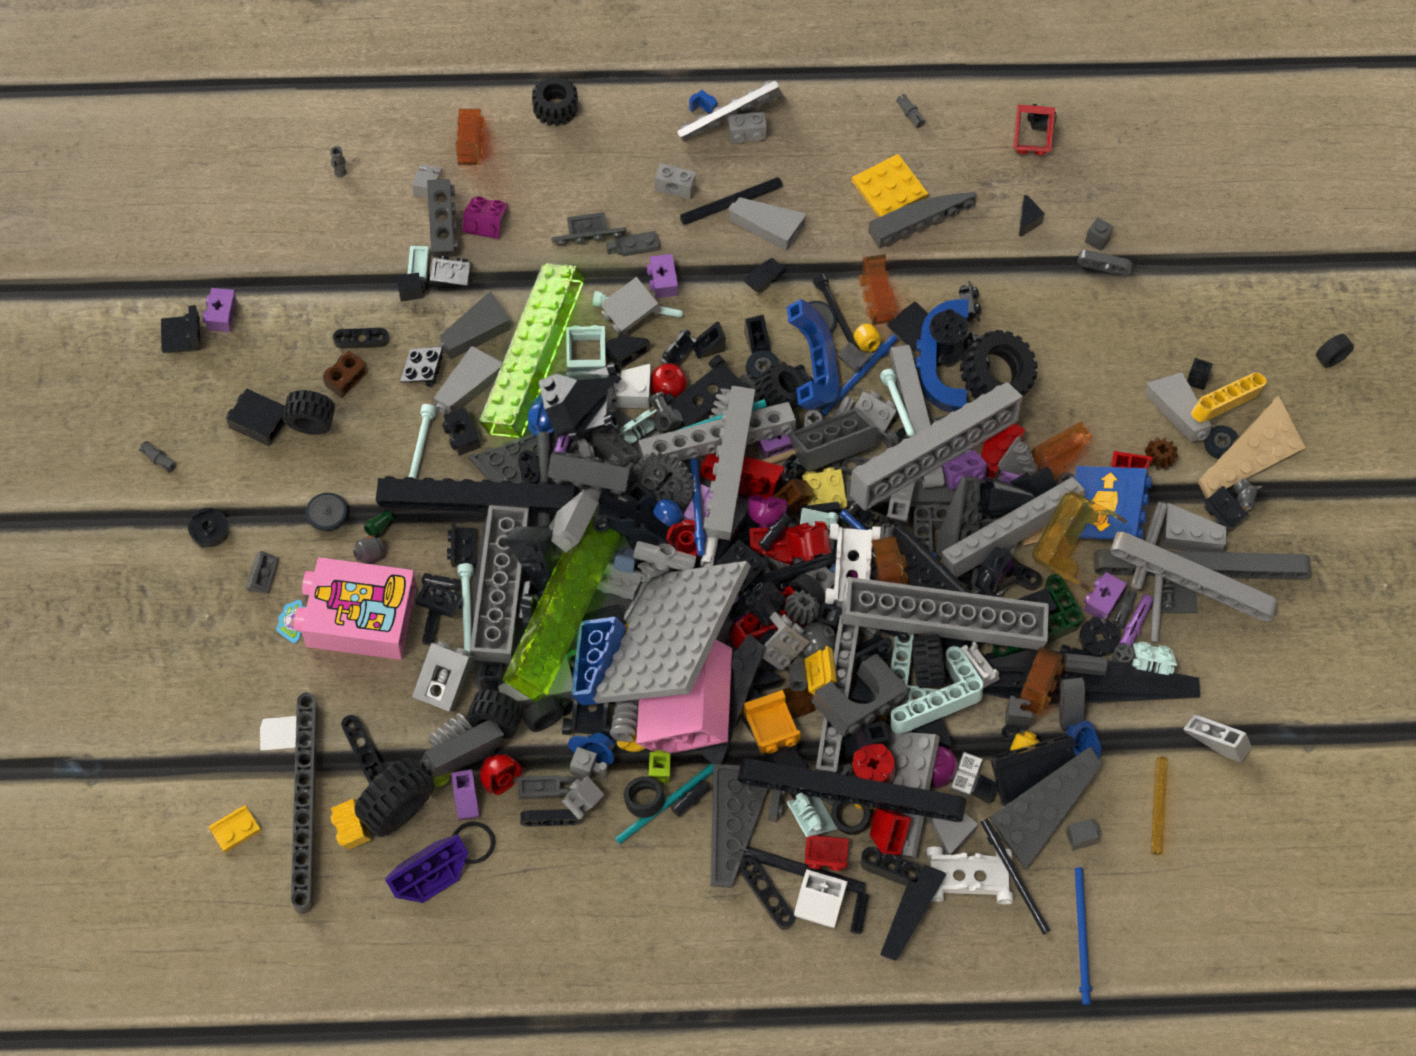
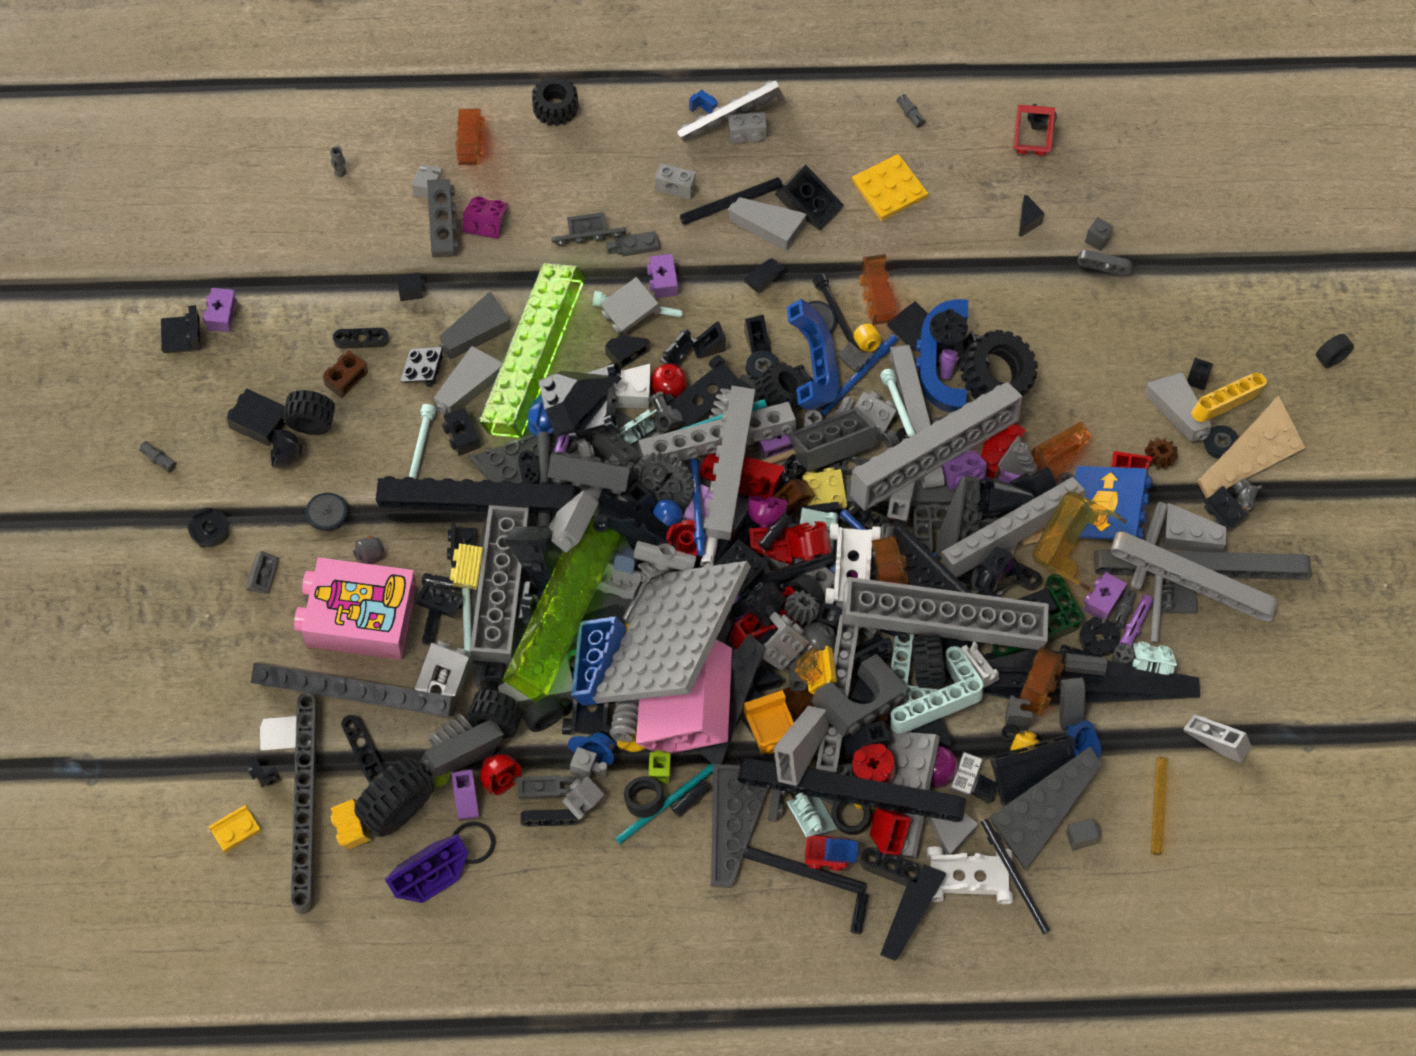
sticker [276,600,306,643] -> none
dark green cone [364,511,393,537] -> none
light aqua tile [408,246,430,282] -> none
bracket [430,255,472,286] -> none
light aqua window [566,325,606,373] -> none
black beam [739,857,794,930] -> none
white slope [794,869,847,928] -> none
dark grey slope [868,192,977,249] -> none
black hinge [959,281,982,322] -> none
blue bar [1074,867,1092,1005] -> none
none -> black bracket [247,756,280,787]
none -> black brick [251,662,457,717]
none -> black cylinder [270,429,302,469]
none -> light yellow brick [450,544,483,590]
none -> light grey slope [774,706,829,786]
none -> black slope [775,165,844,230]
none -> clear yellow bracket [794,648,823,684]
none -> blue bracket [824,838,859,863]
none -> medium lavender cone [940,349,959,379]

